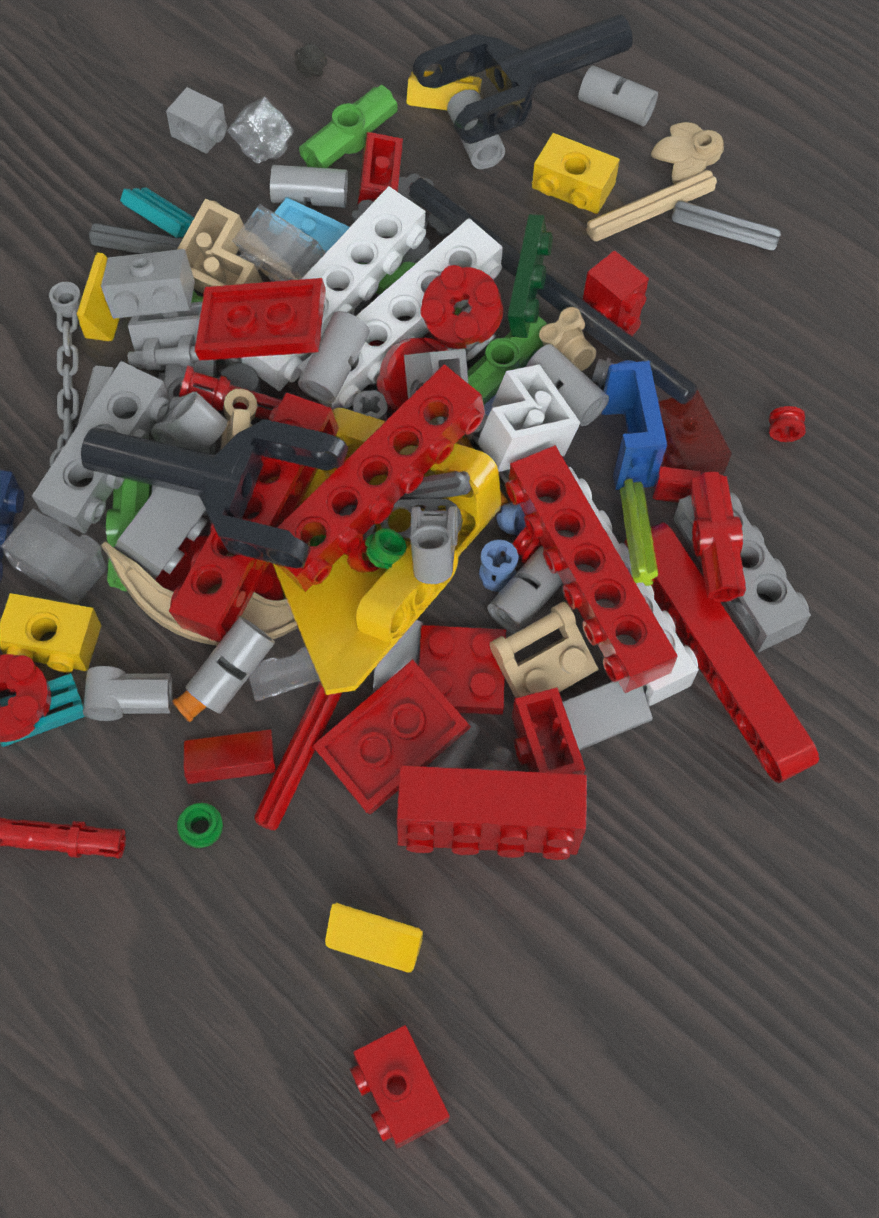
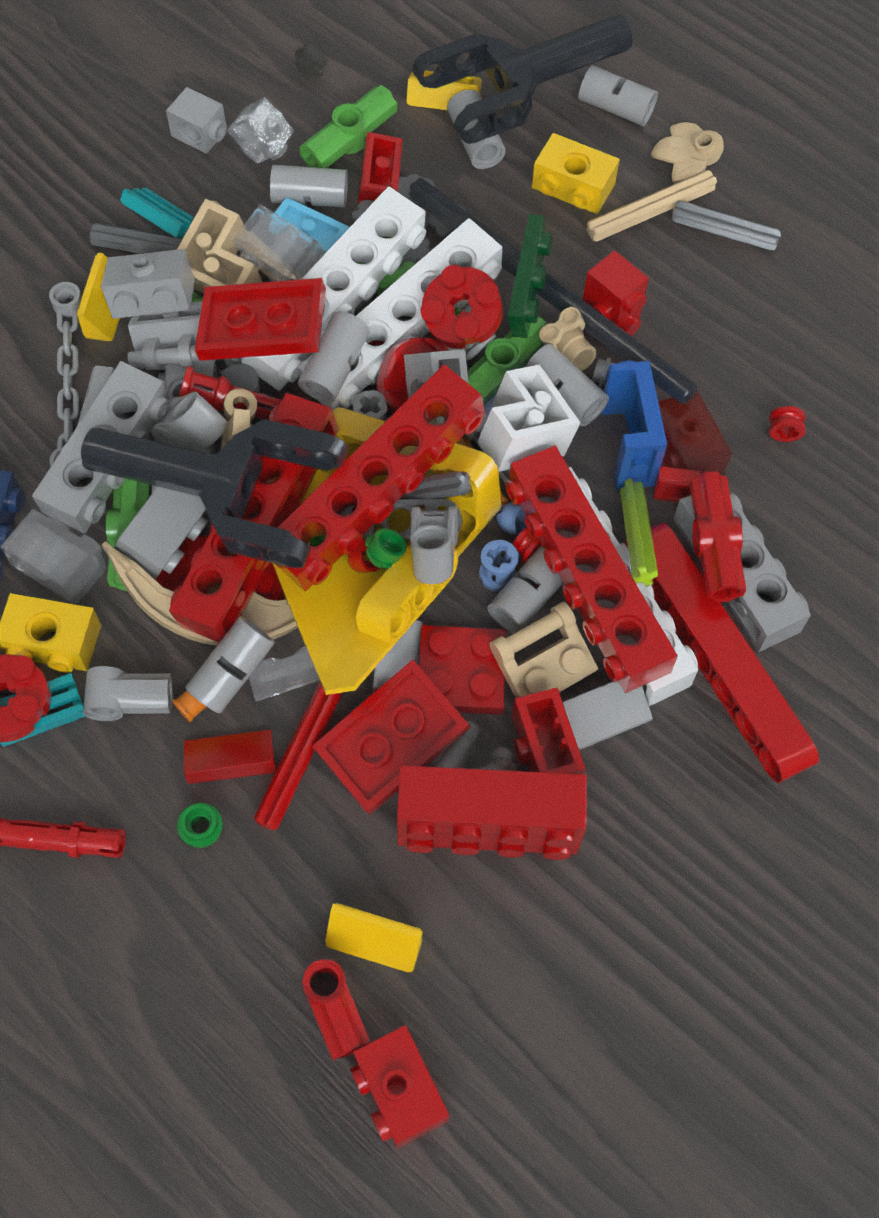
none -> red piece [302,959,371,1061]

